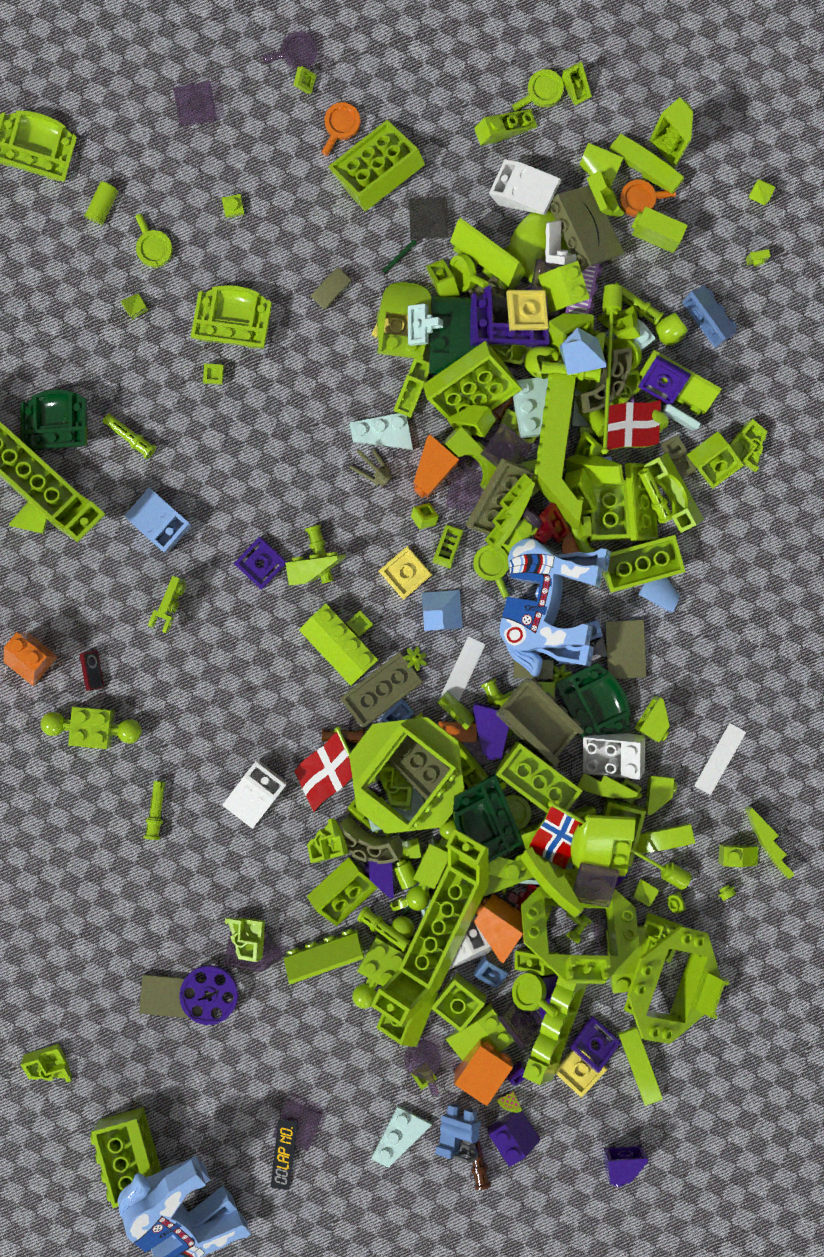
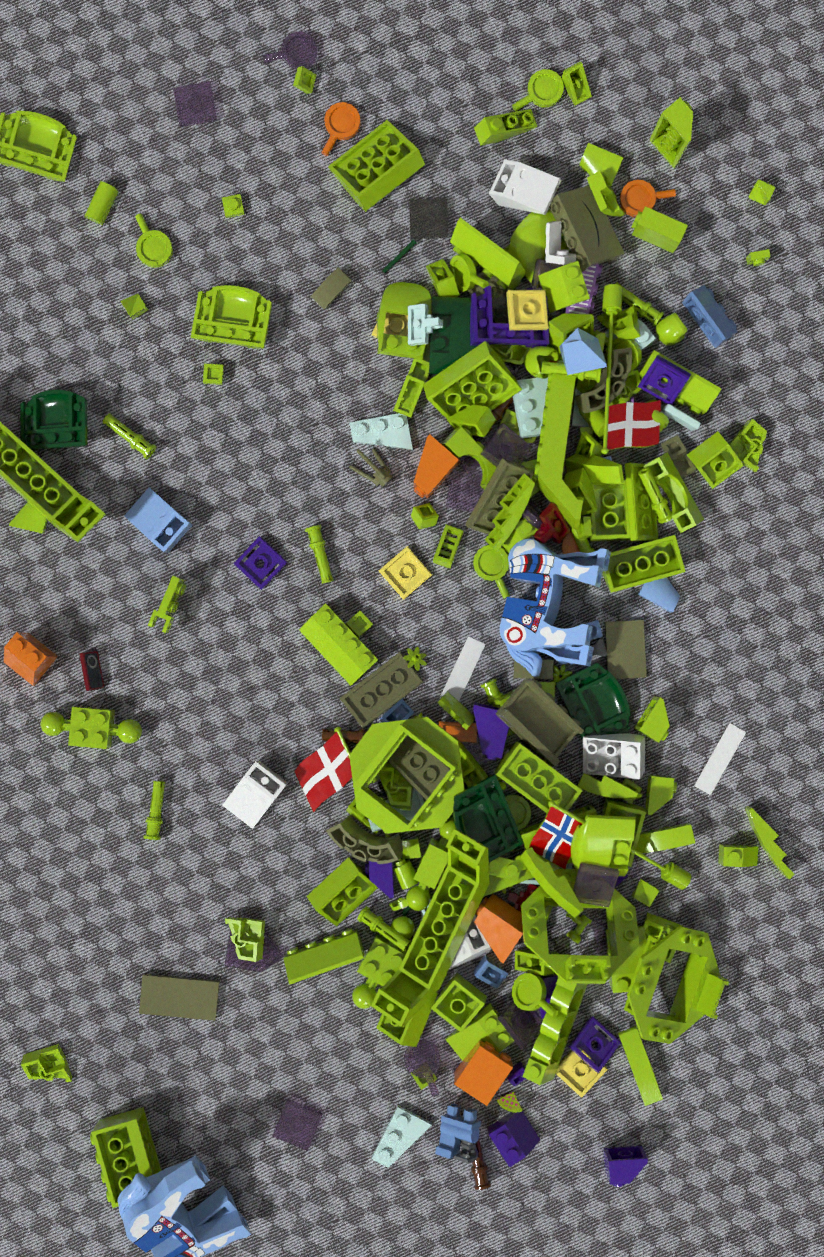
dark purple wedge [179,965,238,1025] -> none
black sticker [271,1119,297,1190] -> none
lime slope [285,551,346,586] -> none
lime slope [307,818,349,863] -> none
light blue slope [422,590,462,631] -> none
lime slope [609,133,684,194] -> none
lime plate [667,891,686,913] -> none
lime plate [718,885,737,901] -> none

